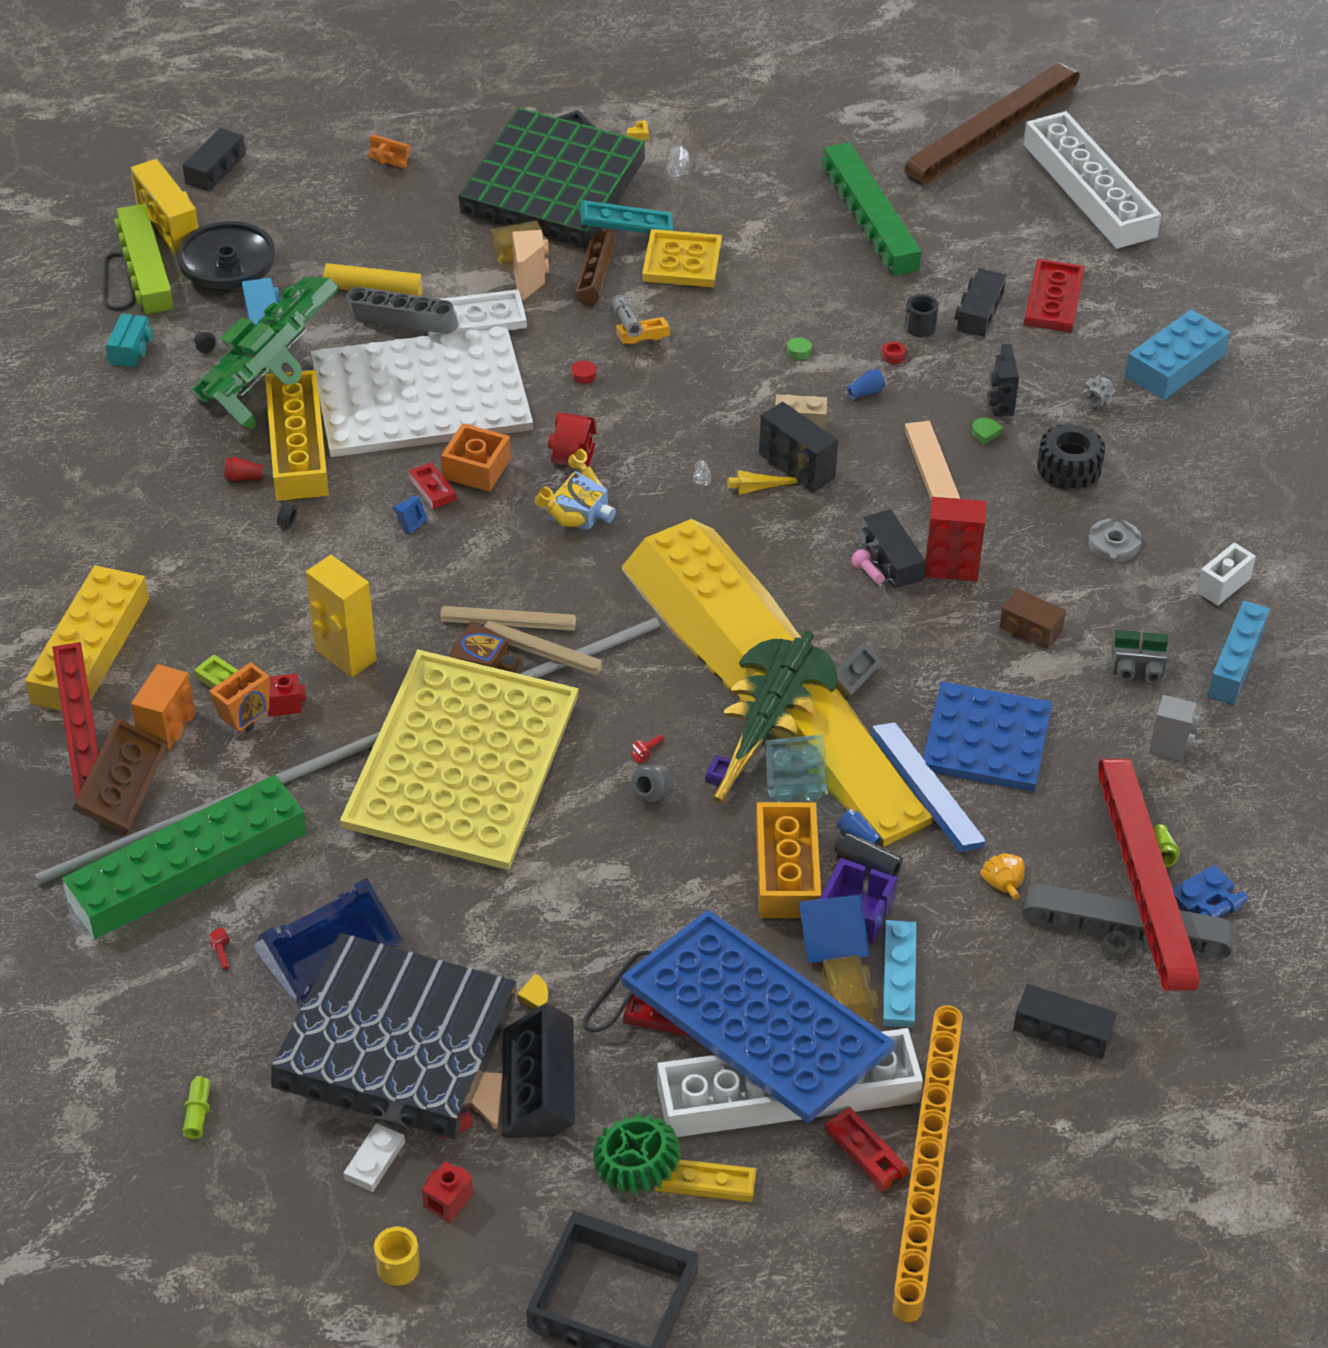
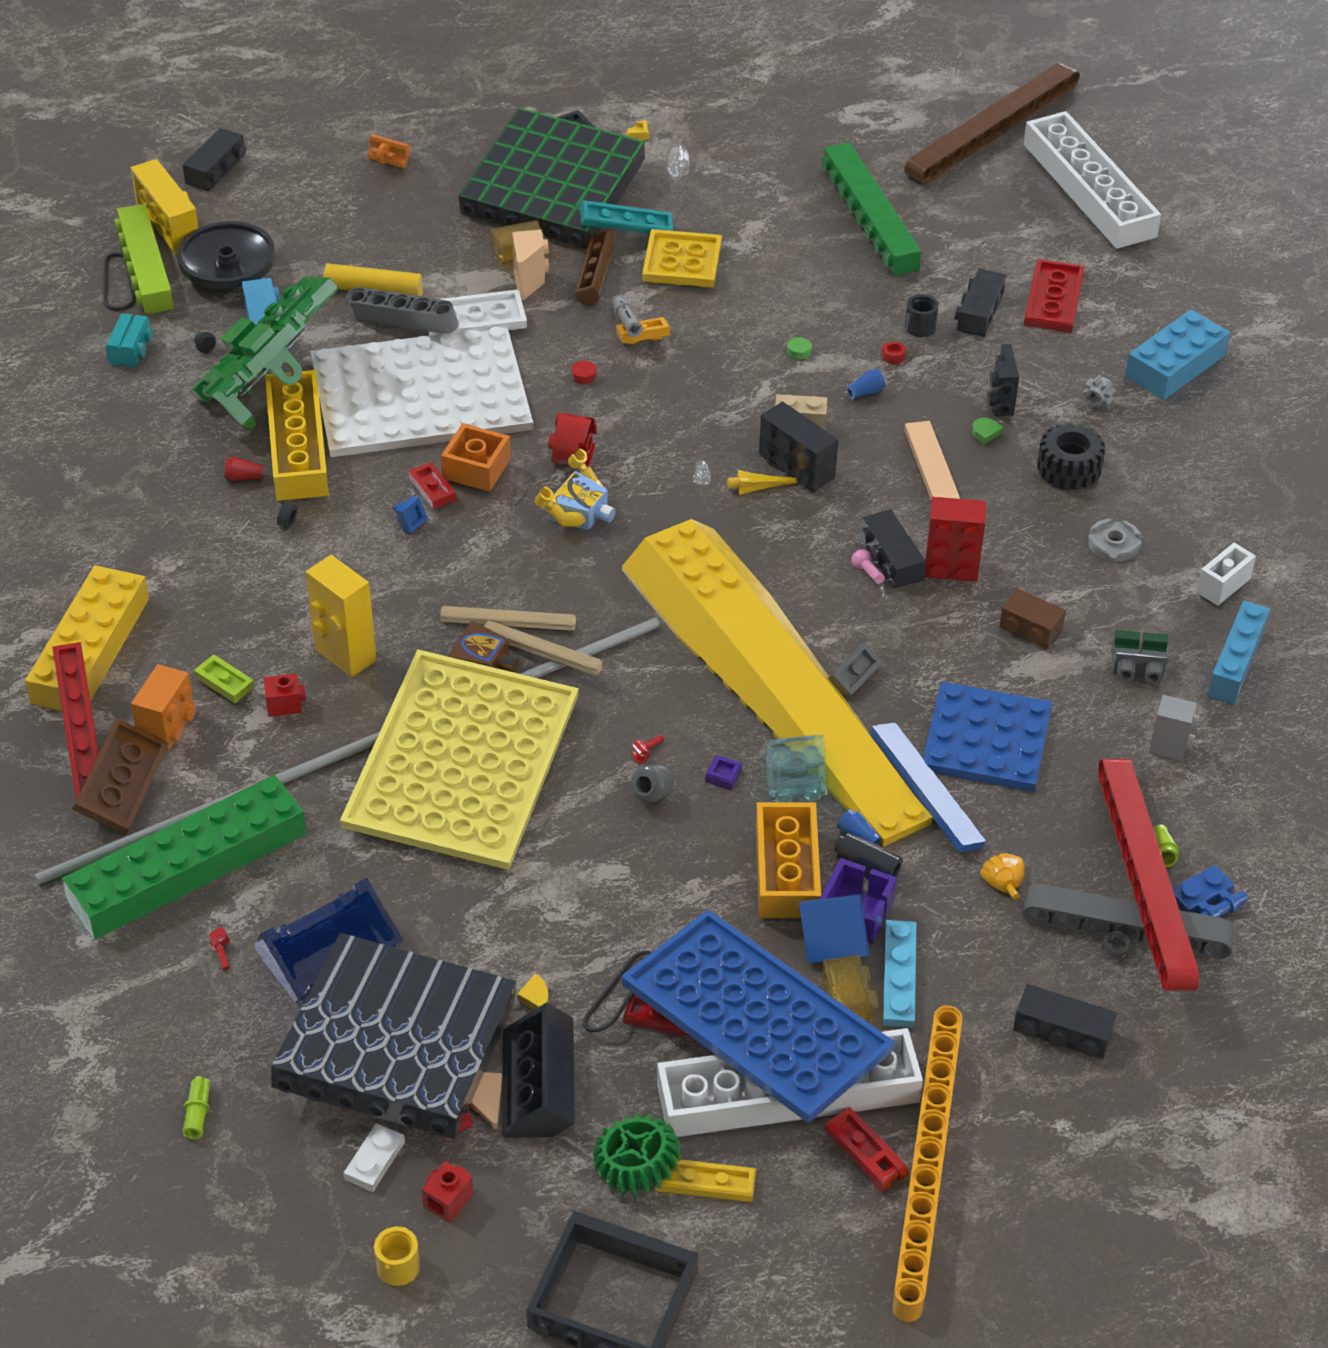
orange torso [209,662,270,732] -> none
dark green animal [713,631,838,804] -> none

